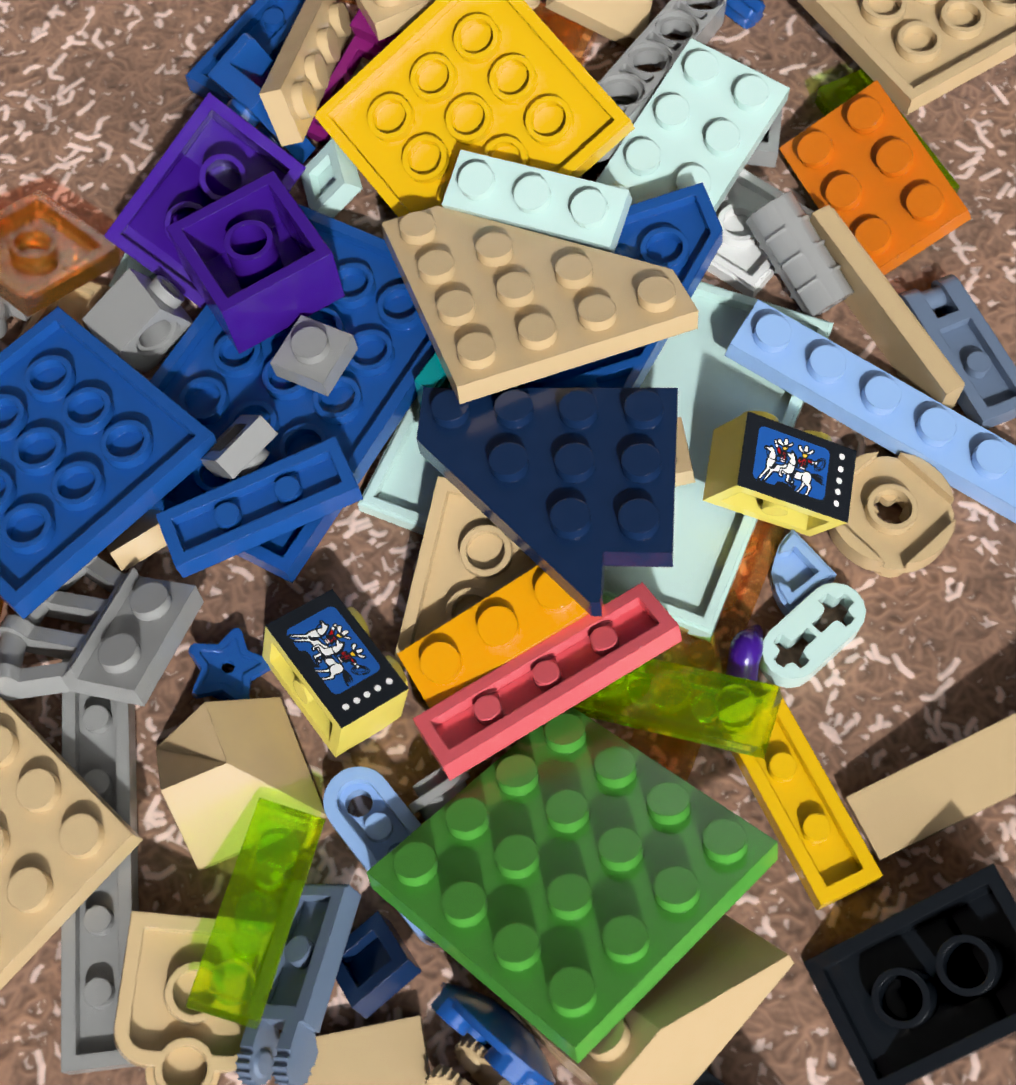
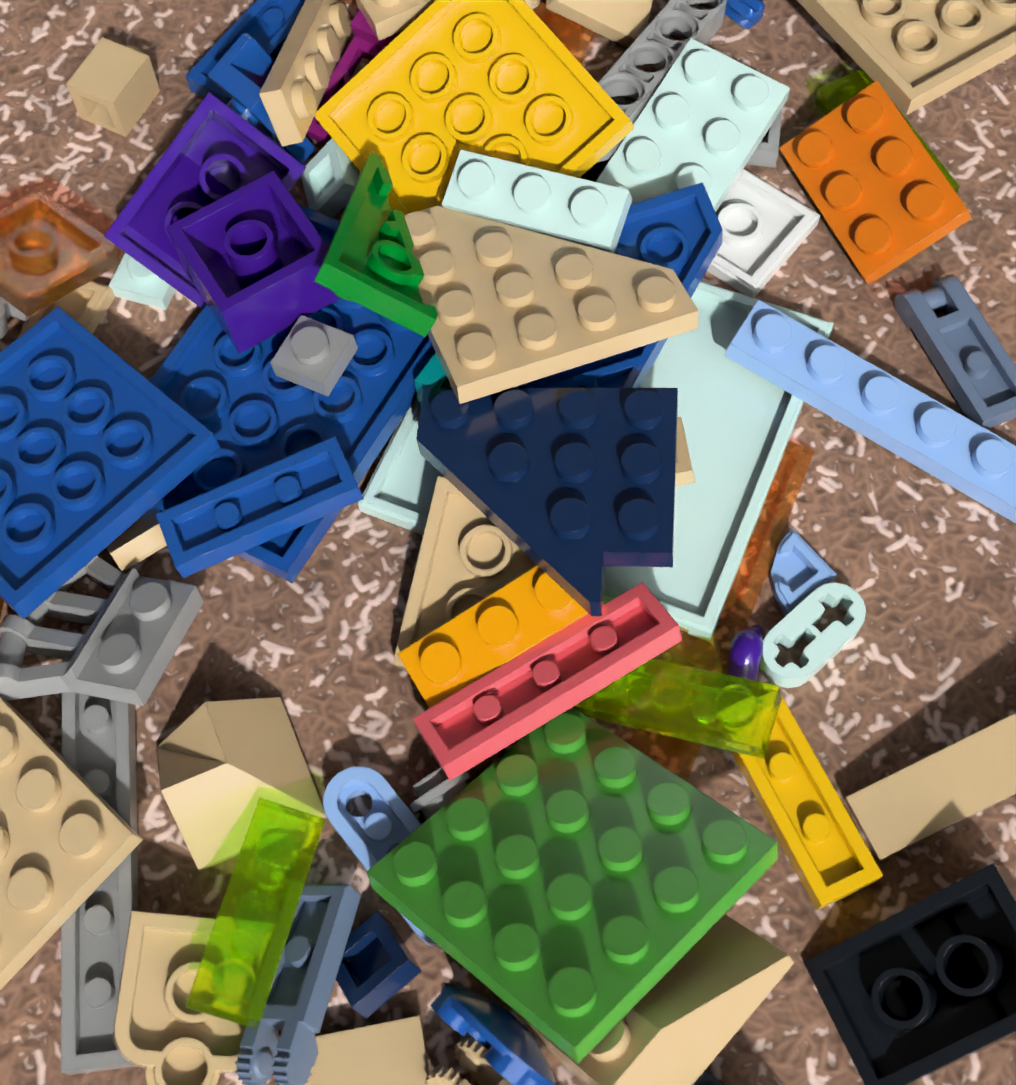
light grey brick [82,268,193,373] -> none
blue plate [188,628,271,700] -> none
light grey plate [201,415,278,479] -> none
brick [262,589,409,758] -> none
brick [703,411,857,536] -> none
light grey axle [746,191,854,317] -> none
tan tile [810,205,965,410] -> none
tan plate [828,452,956,578] -> none
none -> tan brick [66,37,160,137]
none -> green wing [314,152,438,338]

